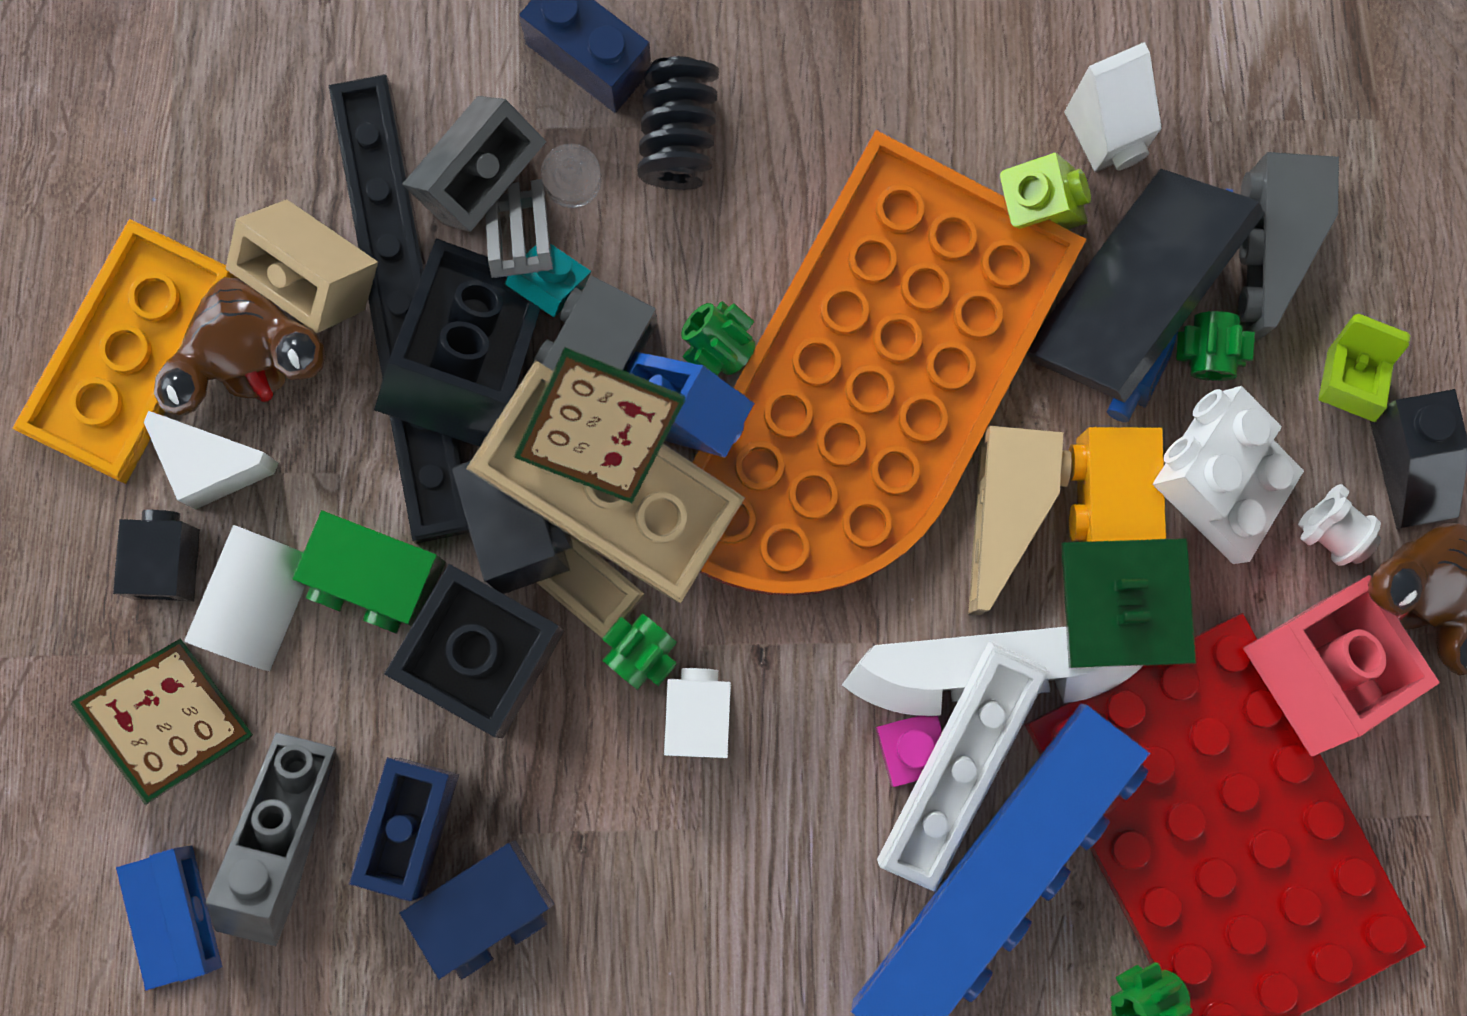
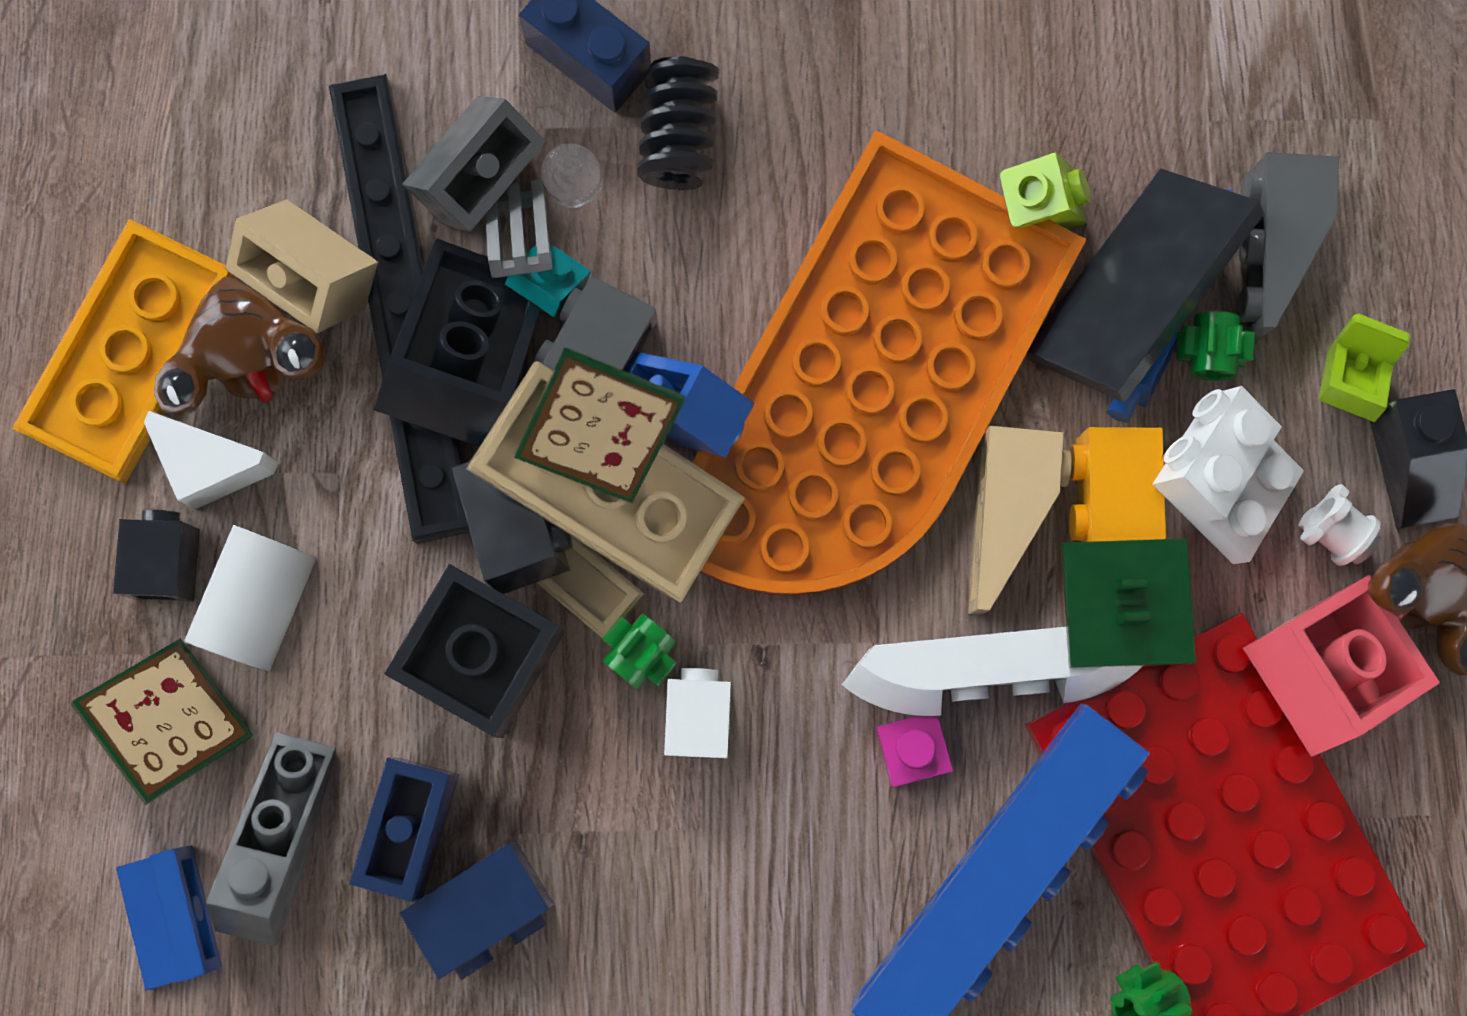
green brick [292,510,446,634] -> none
green gear [681,301,755,376] -> none
white tile [877,641,1049,892] -> none
white slope [1064,42,1161,172] -> none

